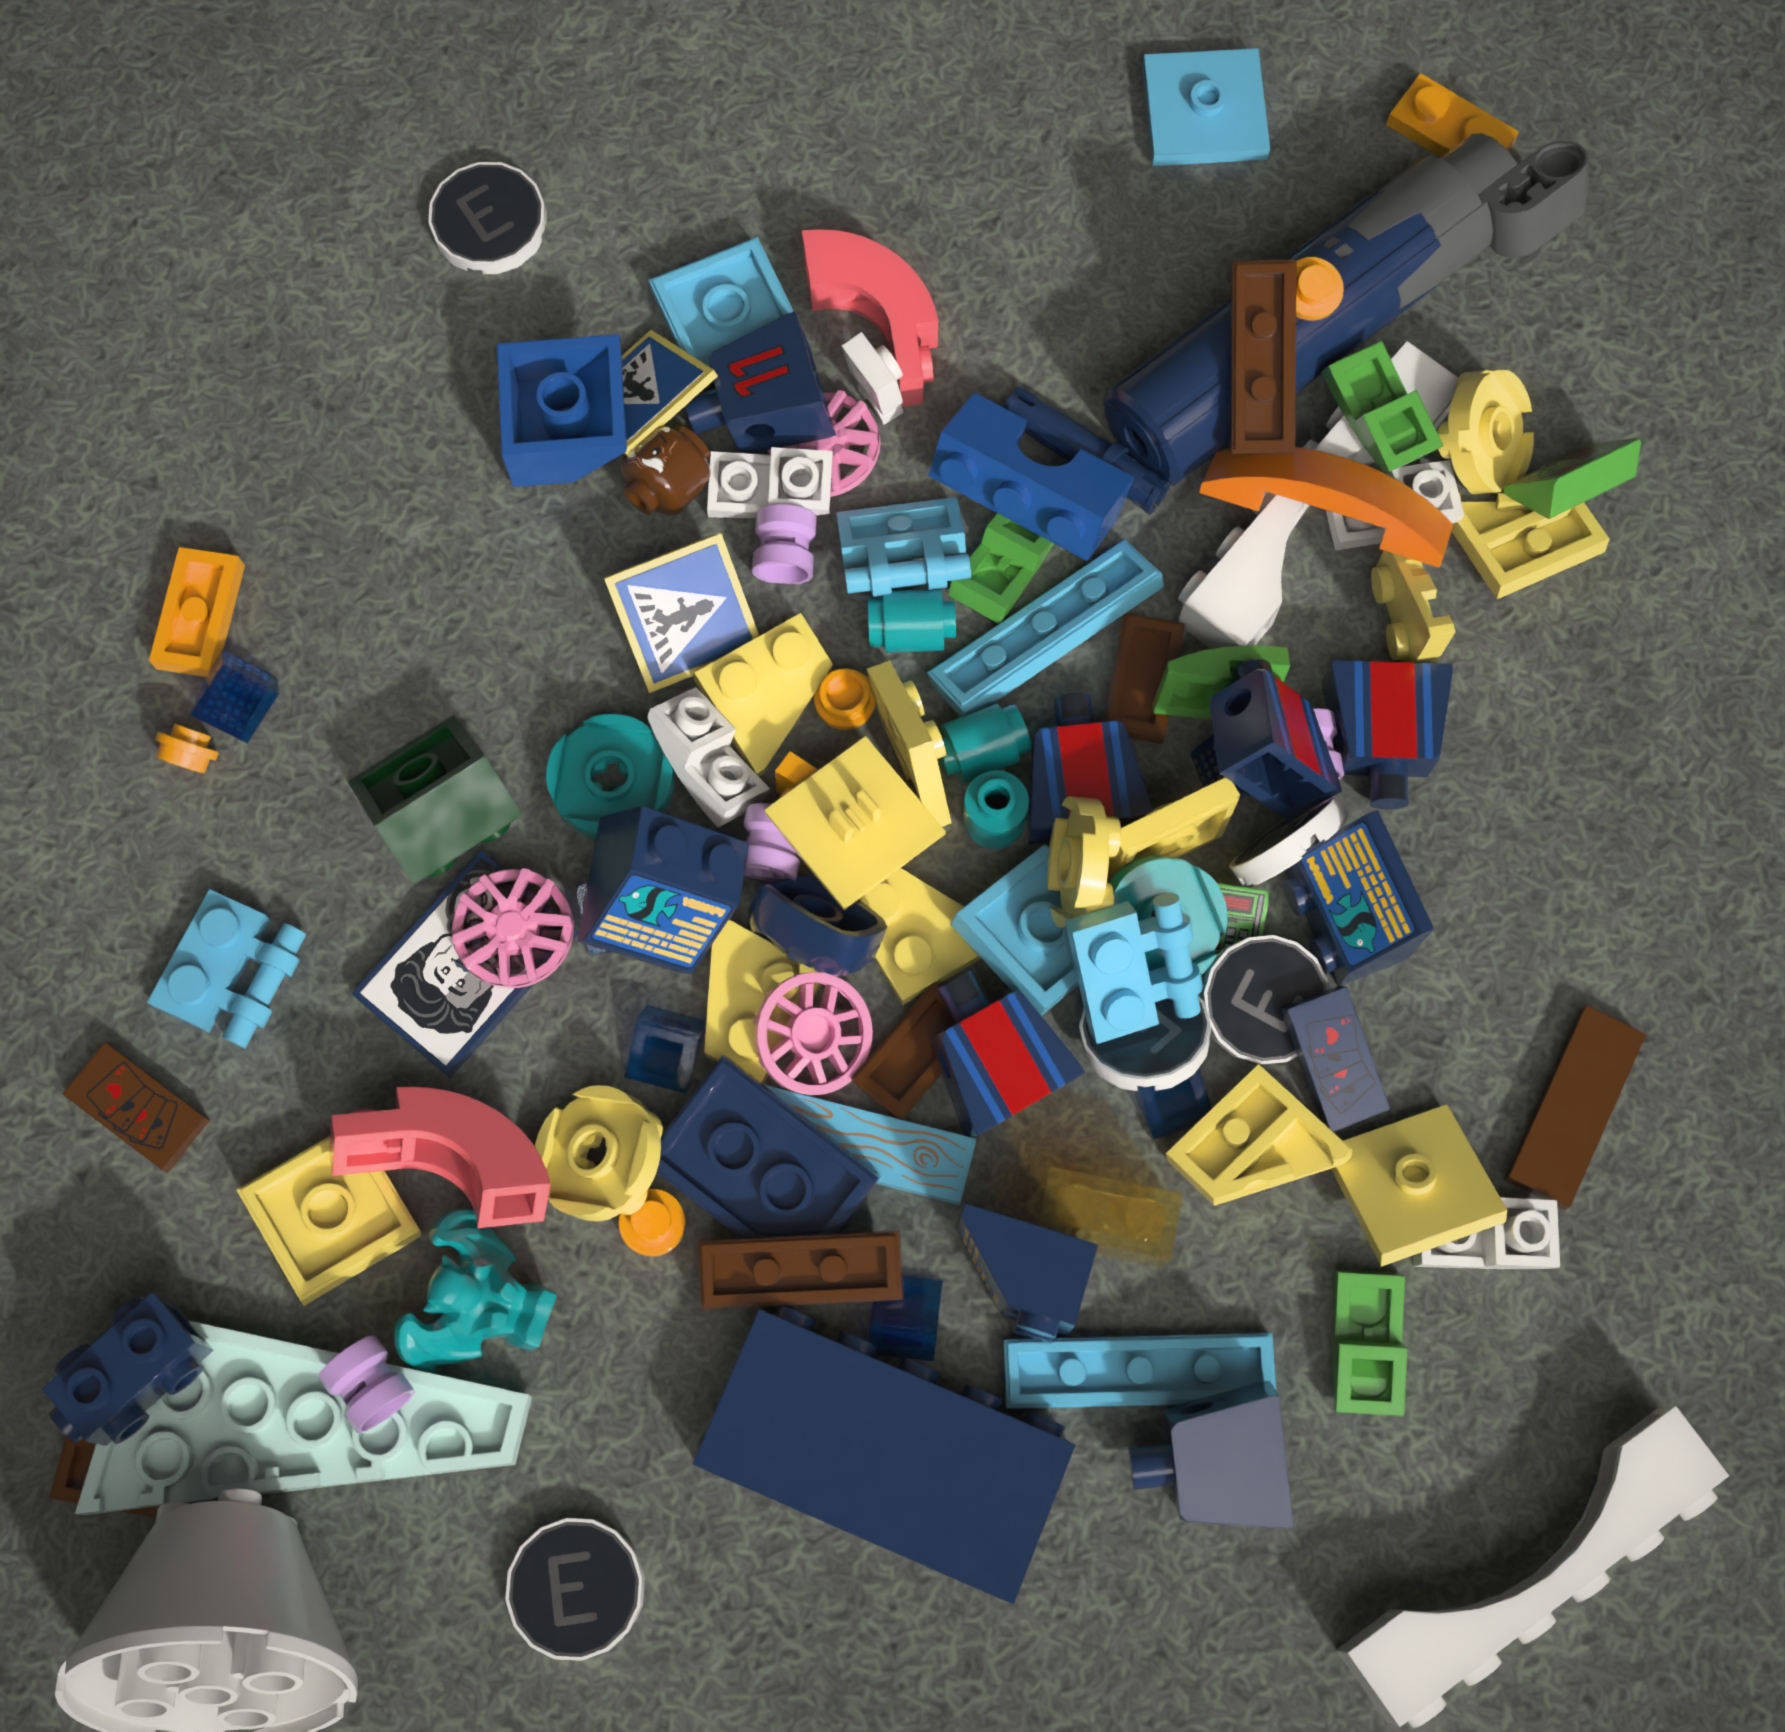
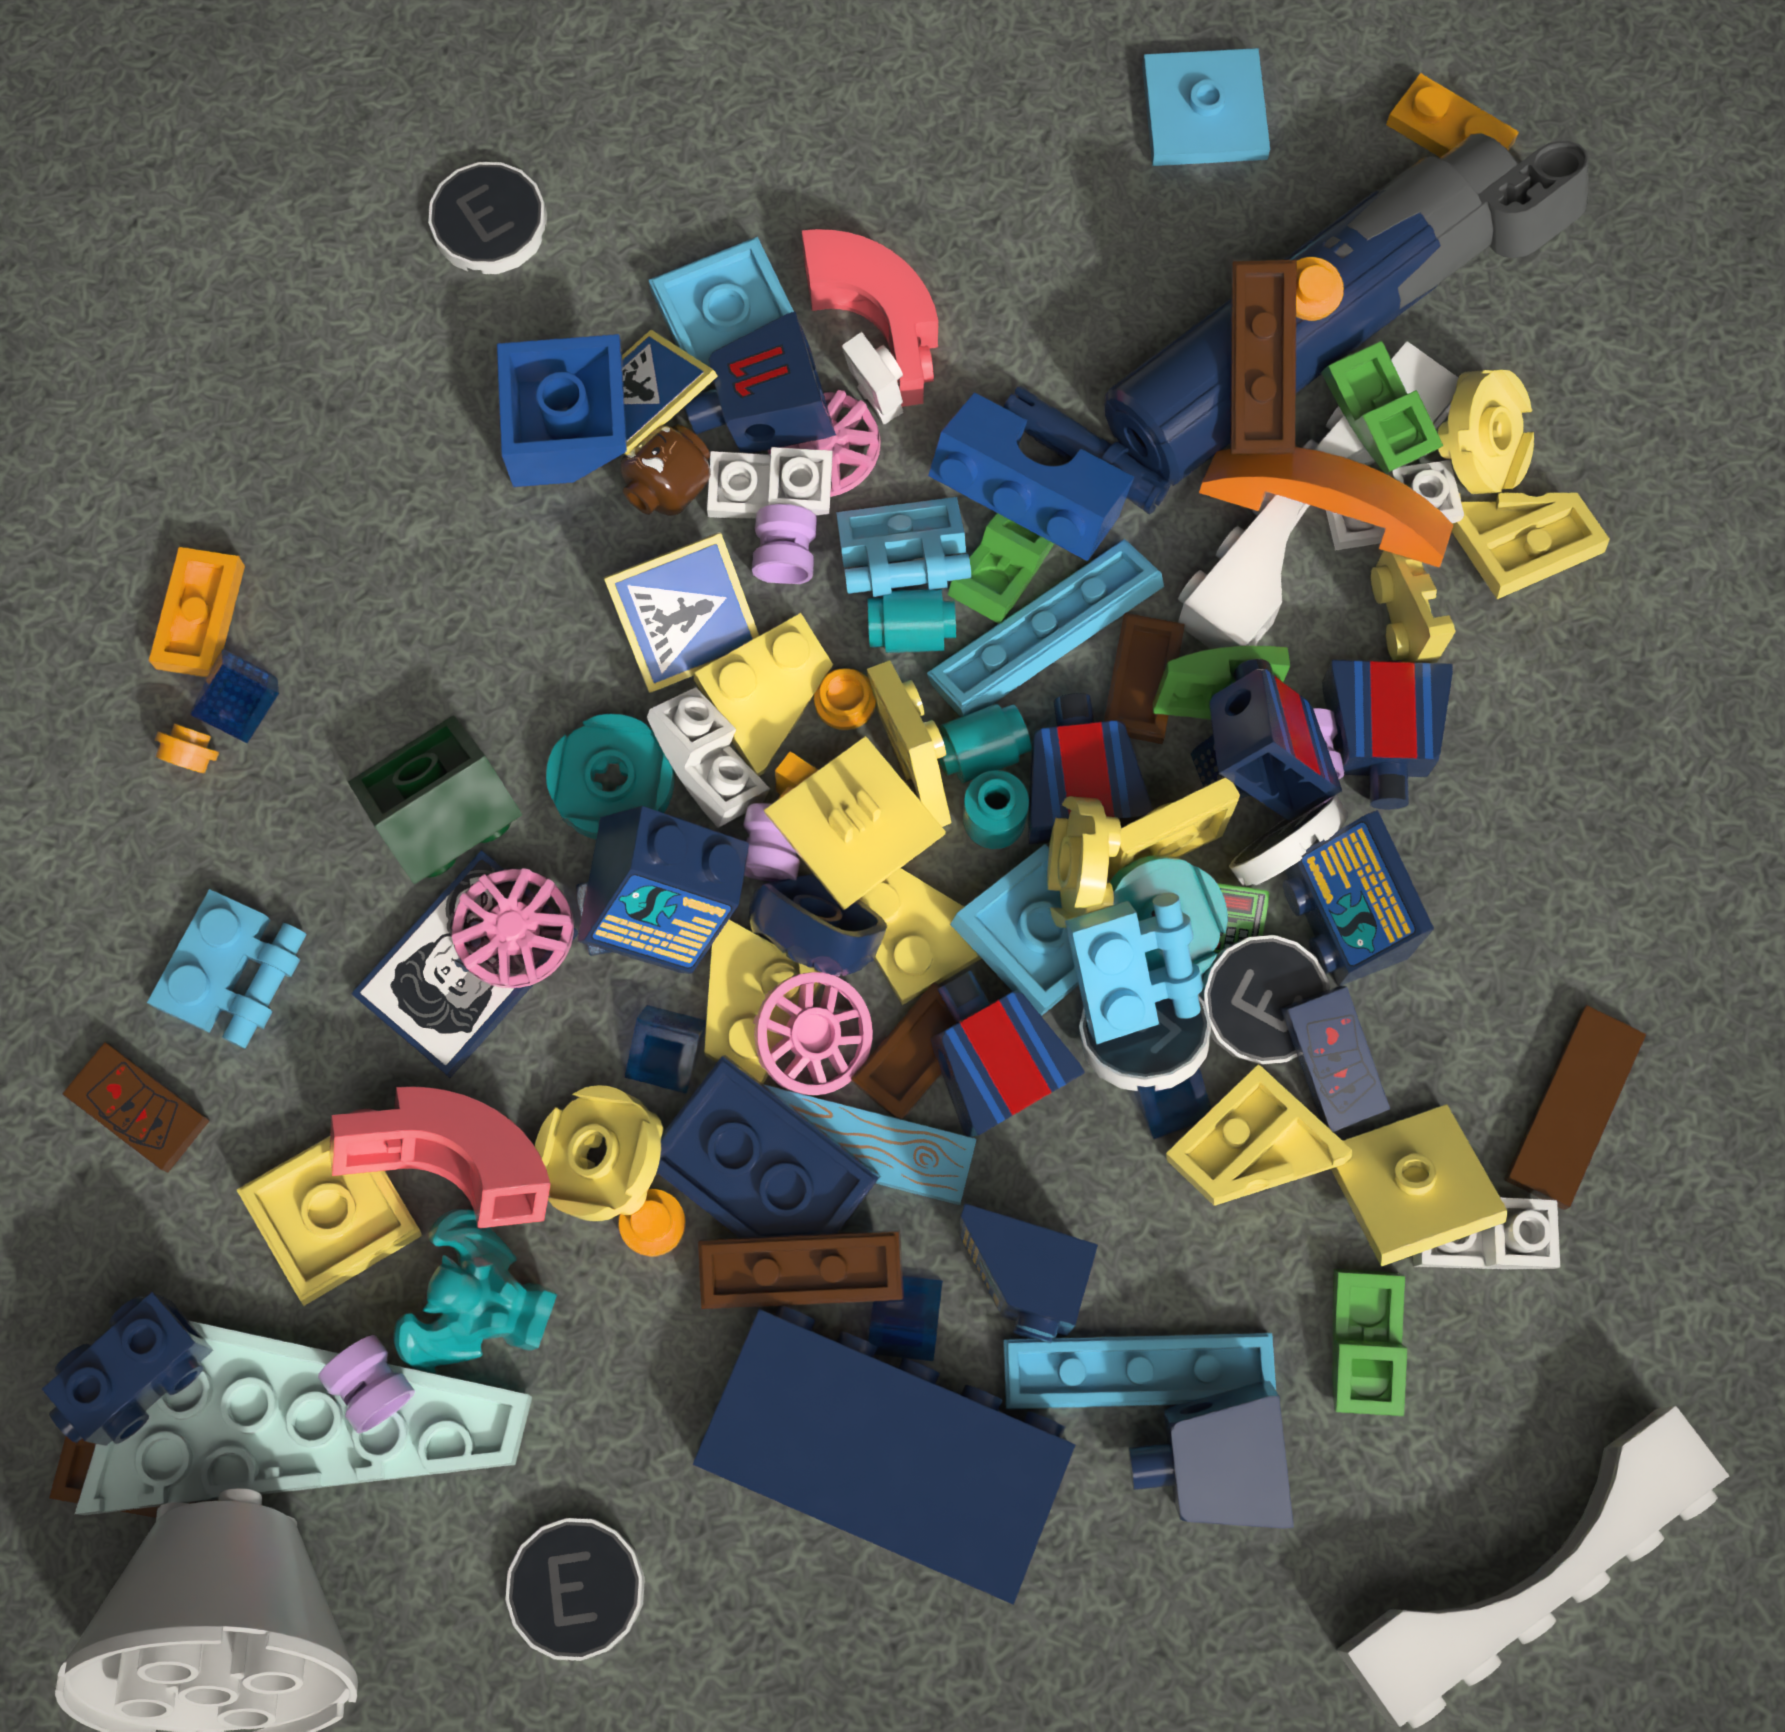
clear yellow brick [1036,1166,1183,1268] -> none
bright green slope [1504,438,1641,519] -> none

